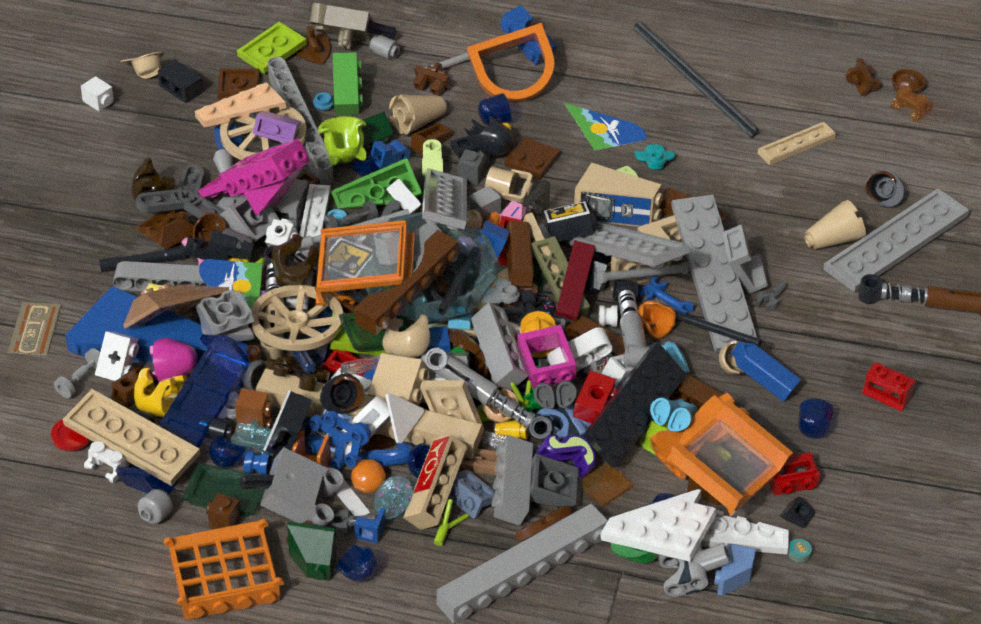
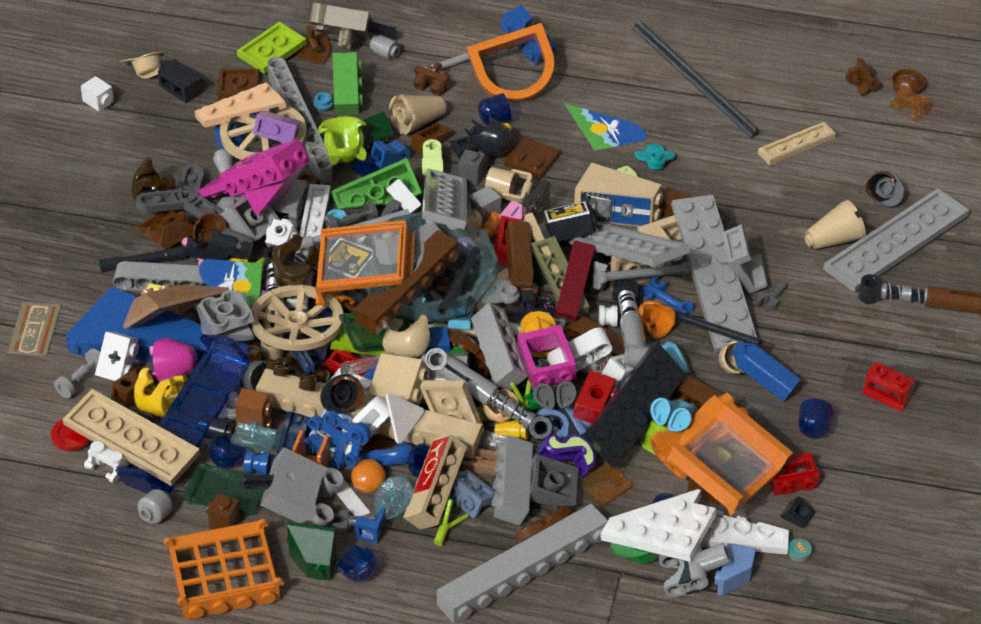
black piece [263,390,312,456] -> none
blue panel [478,221,509,257] -> none

